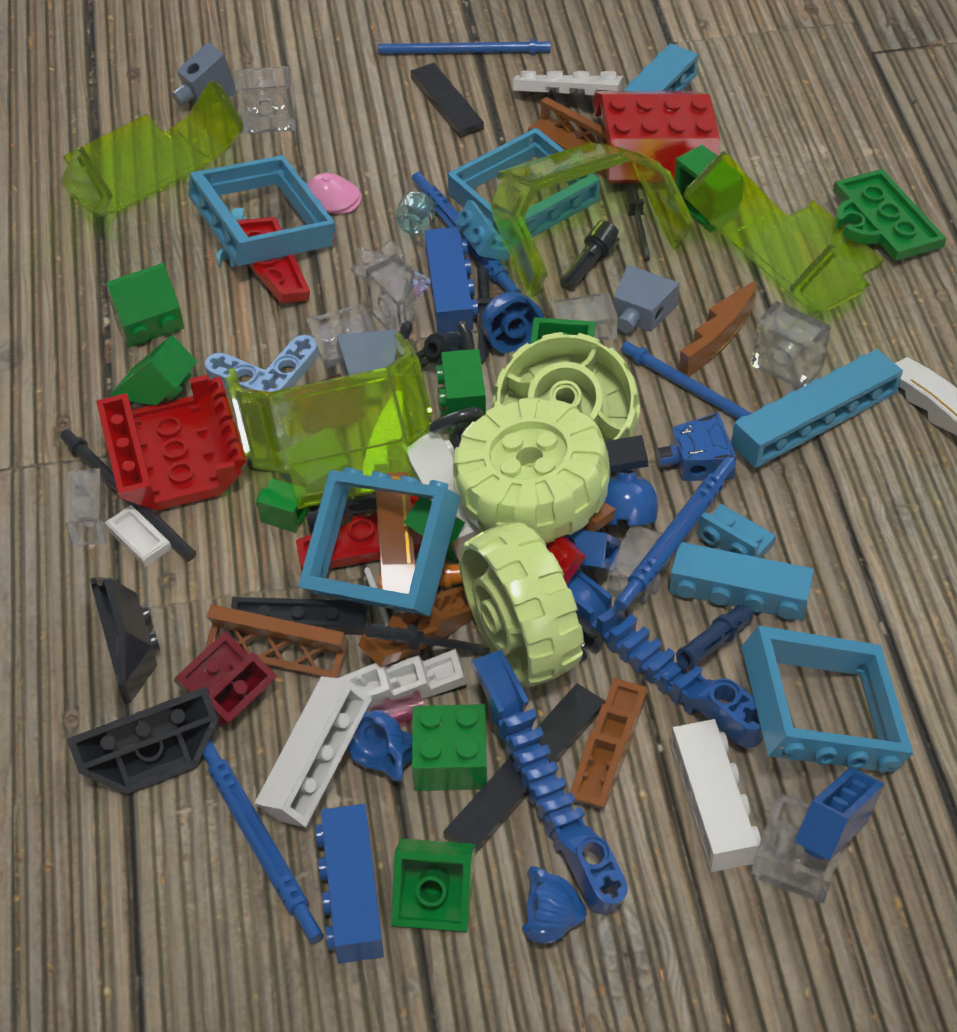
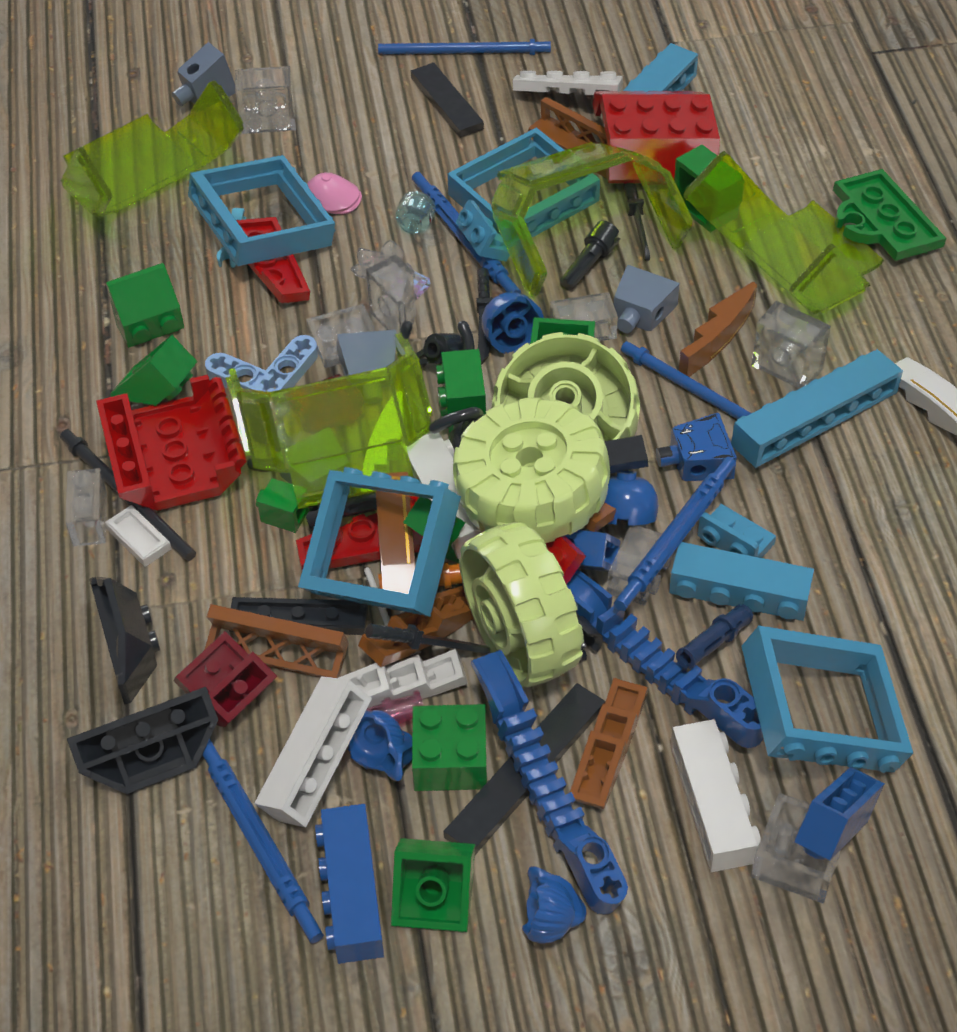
blue brick [424,227,478,333] -> none

